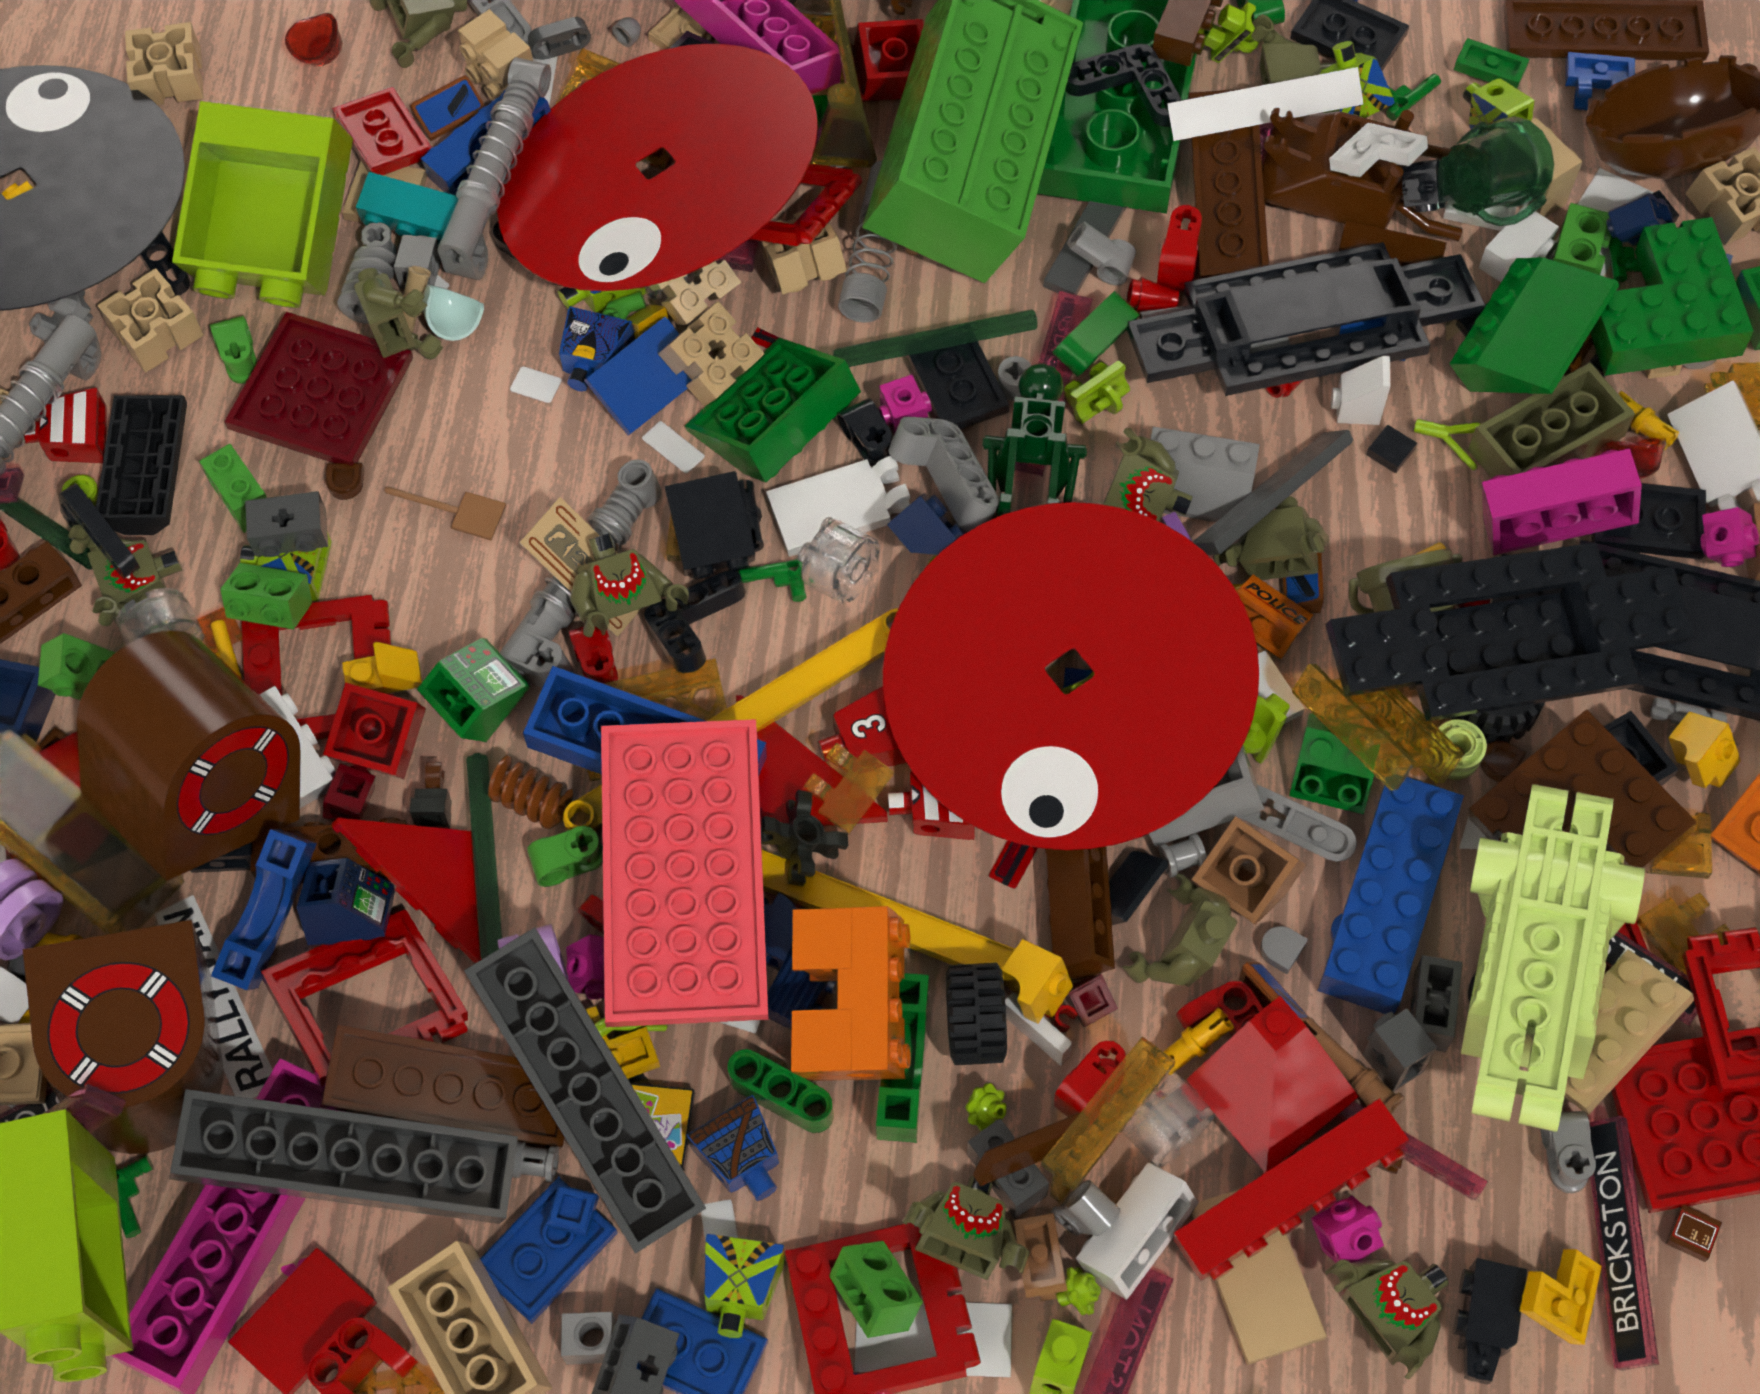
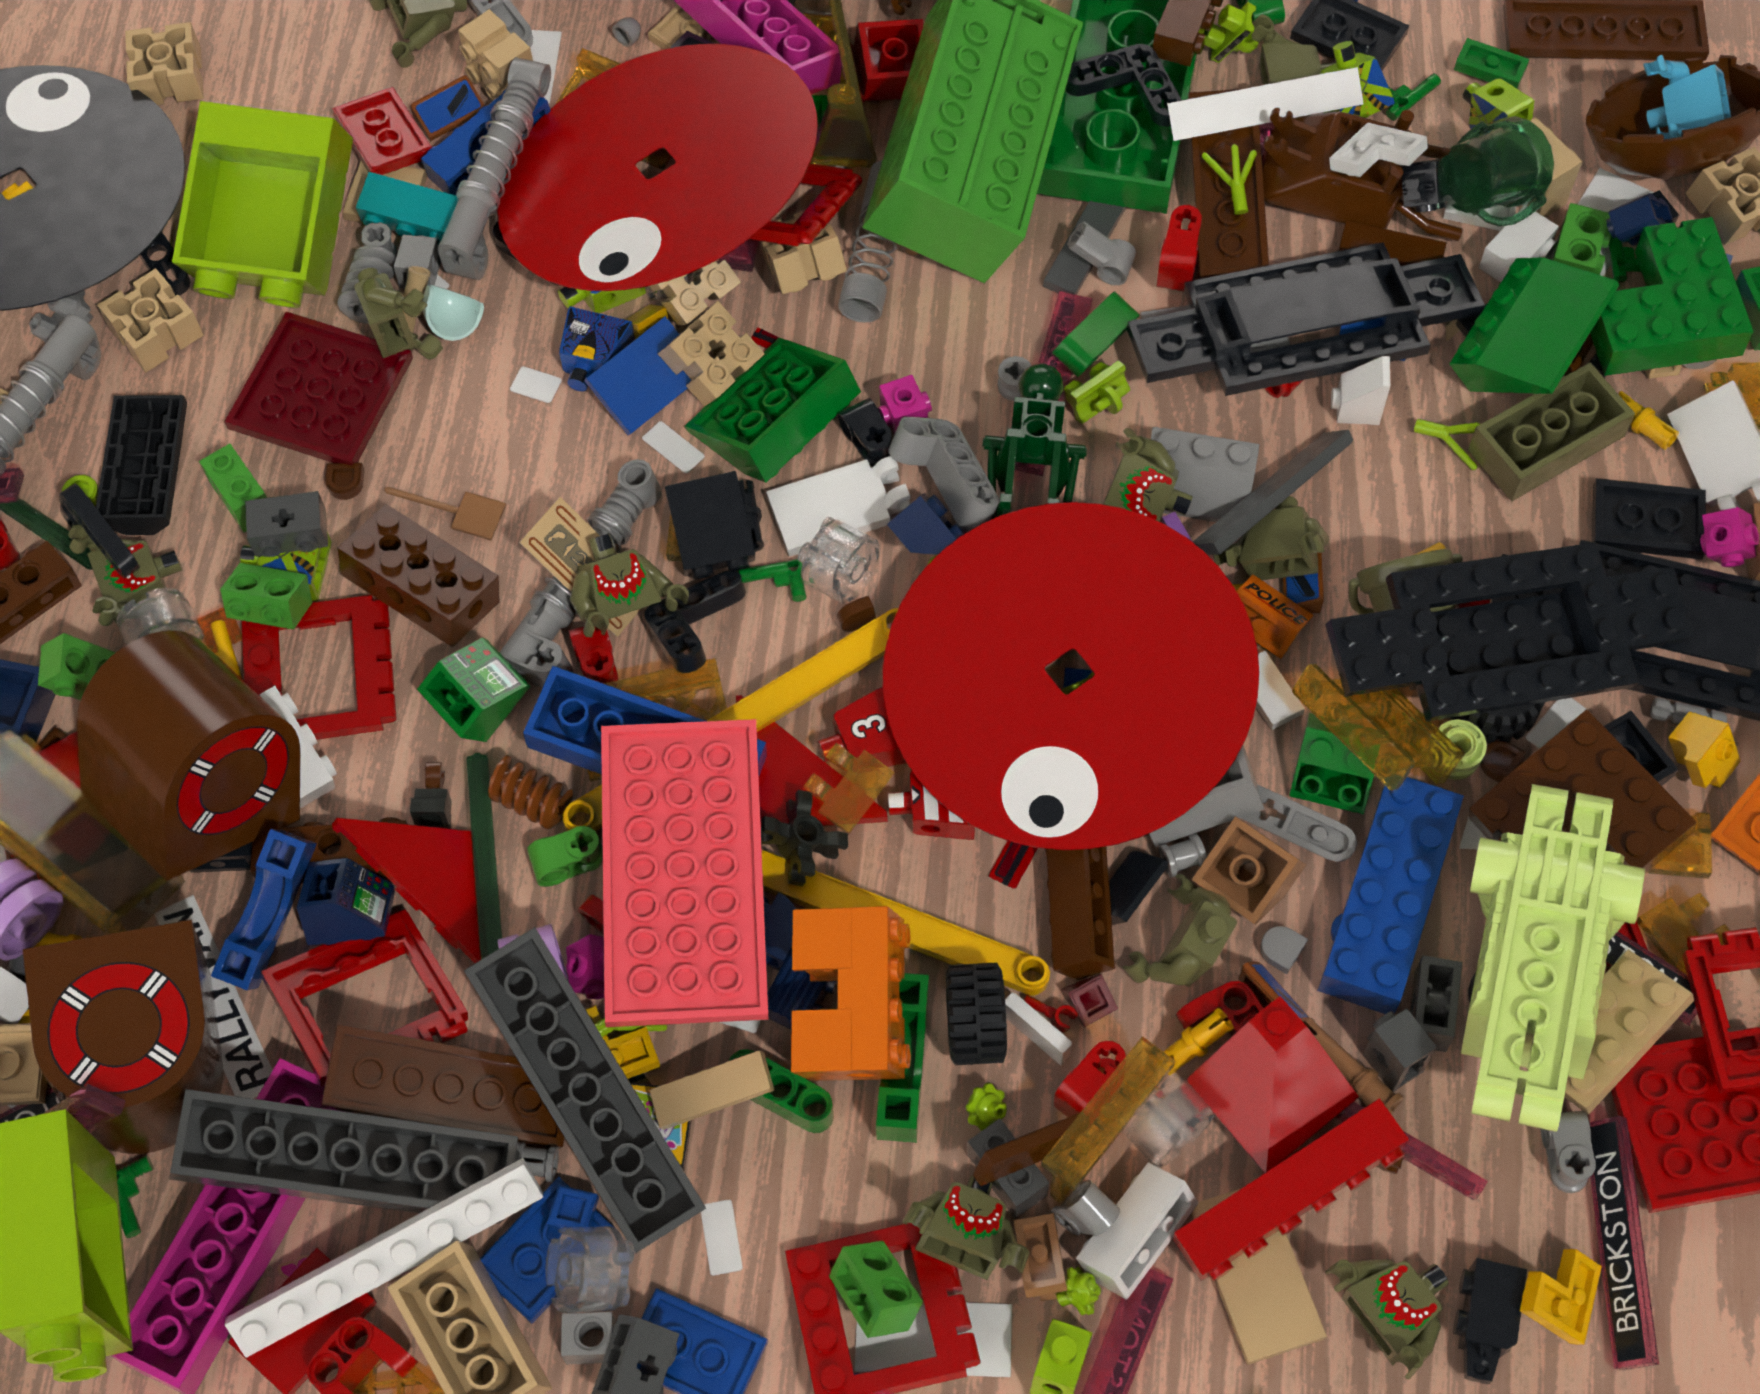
red torso [24,388,107,463] -> none
bright green piece [210,315,257,384] -> none
clear red helmet [285,13,343,67] -> none
dark red brick [322,764,376,822] -> none
red brick [323,682,426,780] -> none
yellow slope [342,642,422,694] -> none
dark grey beam [528,17,591,60] -> none
bright green arm [602,291,646,320] -> none
torso [687,1095,779,1201] -> none
torso [705,1234,785,1338] -> none
clear green axle [833,309,1038,367] -> none
black plate [904,323,1009,429] -> none
yellow brick [1002,939,1073,1024] -> none
red cone [1126,277,1179,311] -> none
lime hips [1243,693,1290,764] -> none
dark pink brick [1311,1195,1384,1263] -> none
black tile [1366,425,1417,473] -> none
dark pink brick [1482,448,1642,555] -> none
blue plate [1565,52,1635,110] -> none
clear red helmet [1601,438,1666,479] -> none
reddish brown tile [1666,1205,1722,1262] -> none
none -> white plate [225,1158,543,1358]
none -> reddish brown brick [337,504,500,648]
none -> clear brick [545,1226,634,1313]
none -> tan tile [649,1050,775,1130]
none -> reddish brown tile [837,596,876,632]
none -> lime plant [1202,144,1257,215]
none -> white sticker [1526,698,1586,749]
none -> medium azure torso [1643,55,1731,139]

